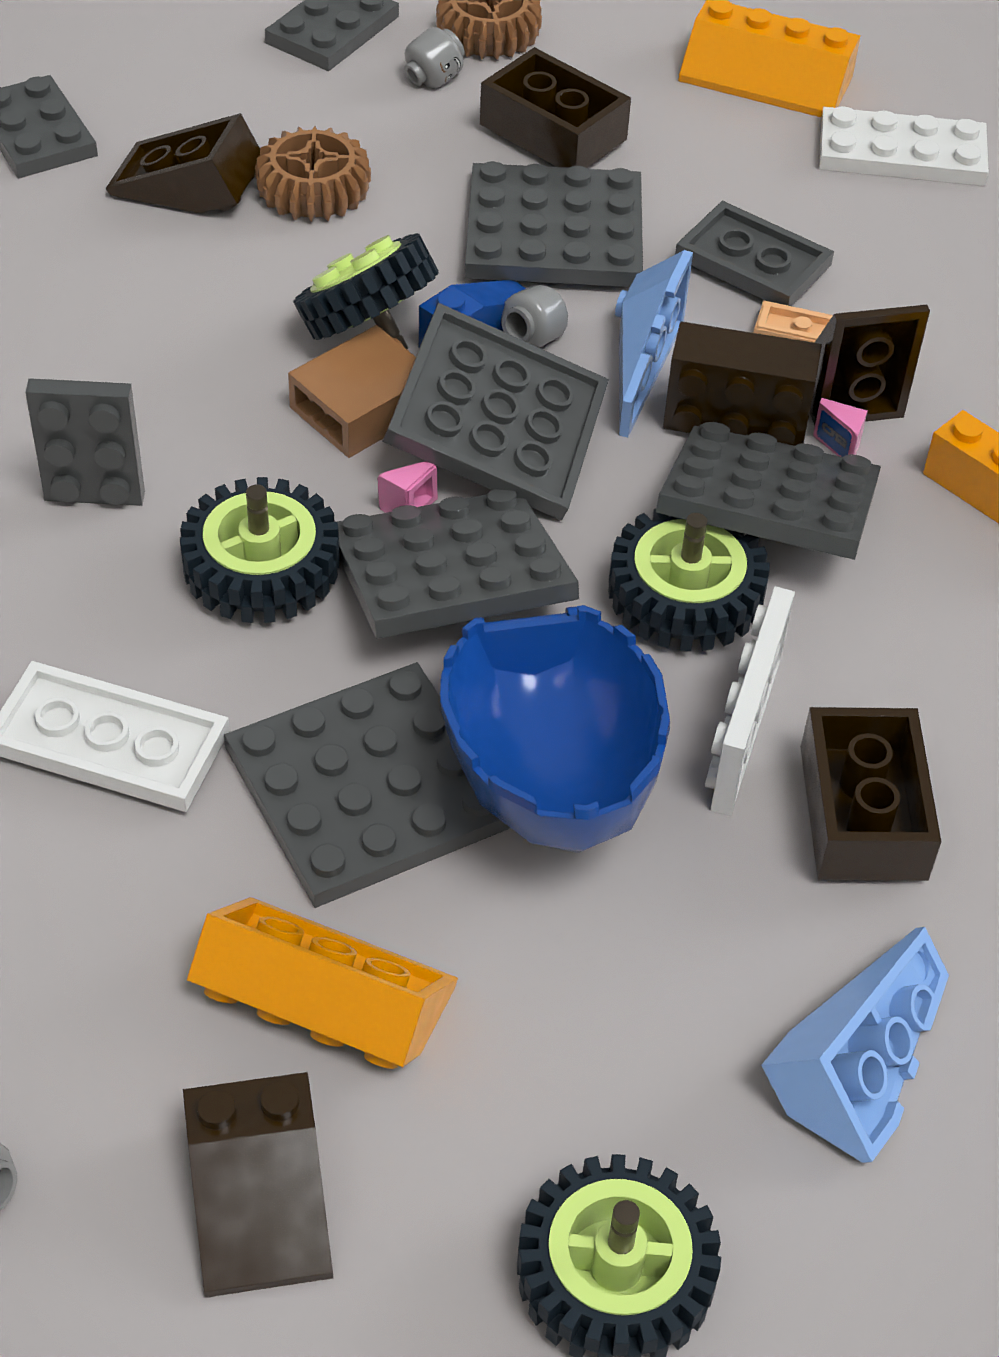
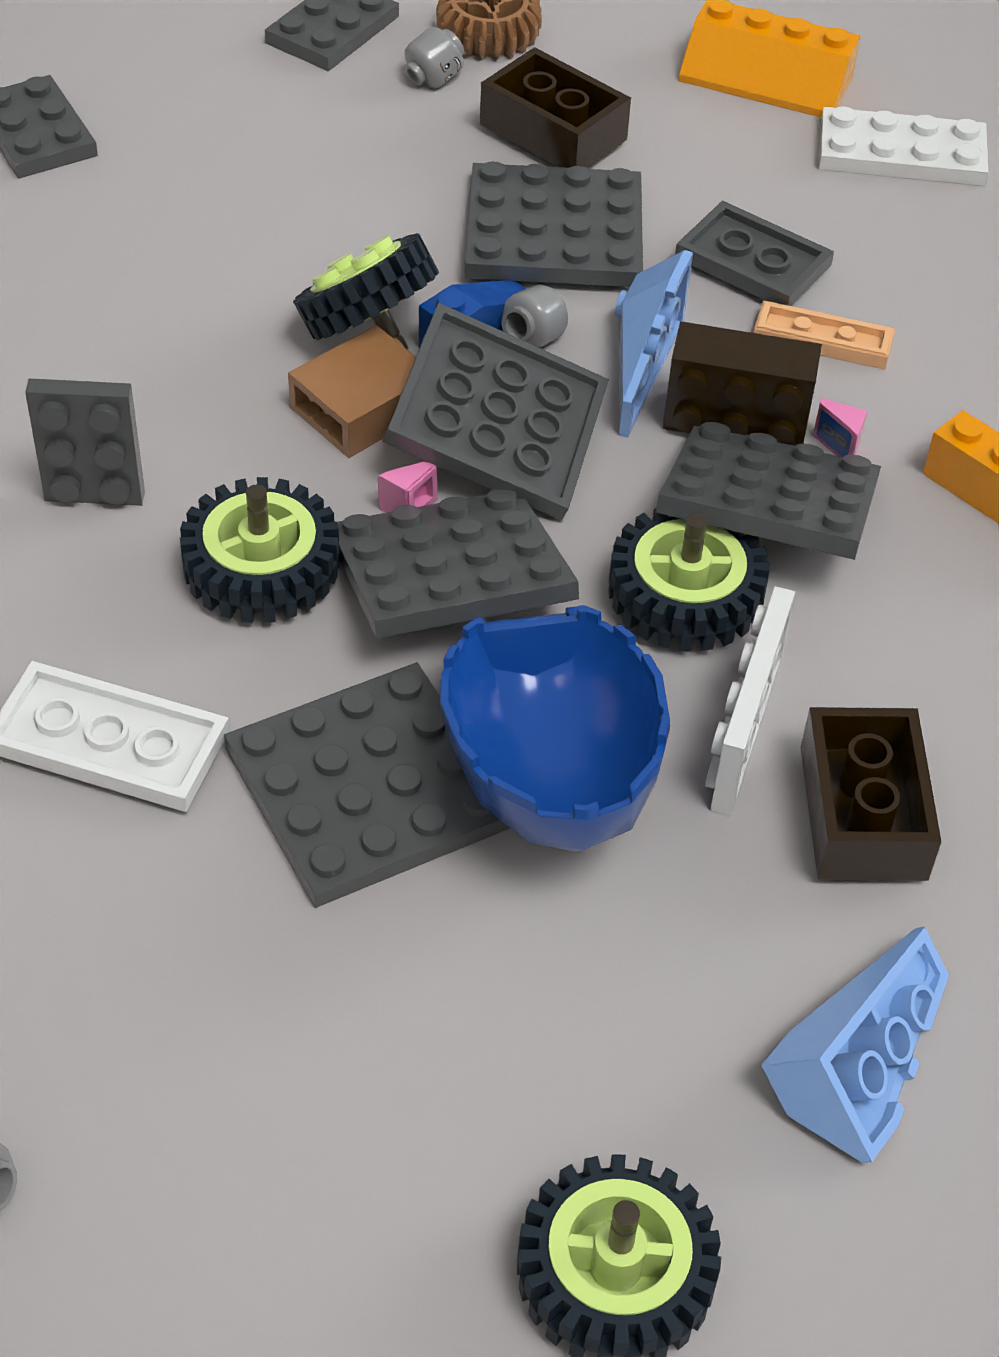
dark brown slope [106,113,260,213] -> none
dark brown slope [183,1072,333,1298] -> none
light orange slope [187,897,458,1069] -> none
medium nougat gear [255,126,371,222] -> none
dark brown slope [810,304,930,426] -> none

